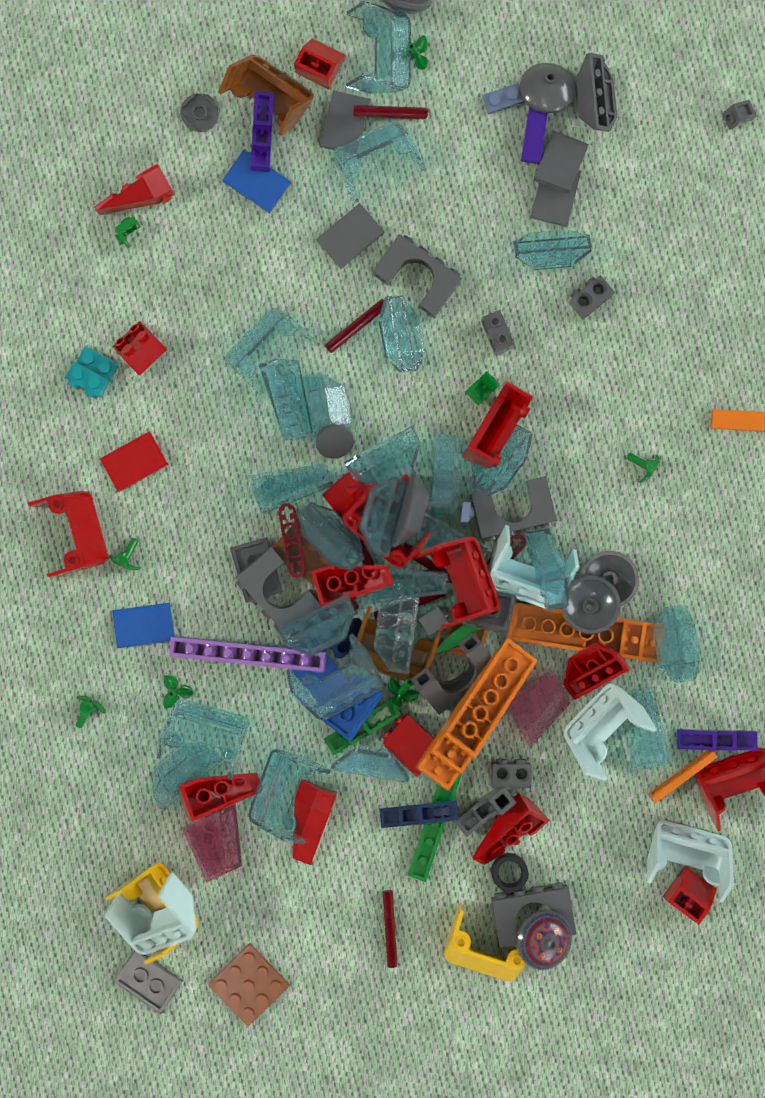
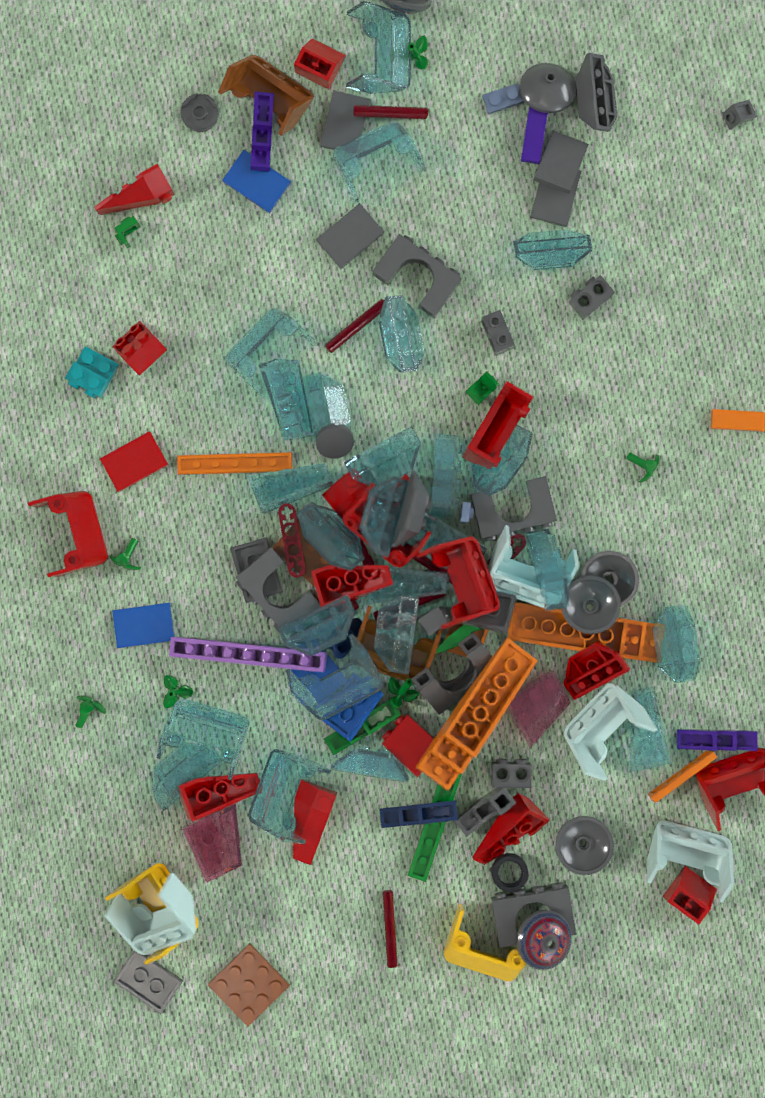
none -> orange tile [177,452,293,475]
none -> dark grey dish [555,816,614,875]

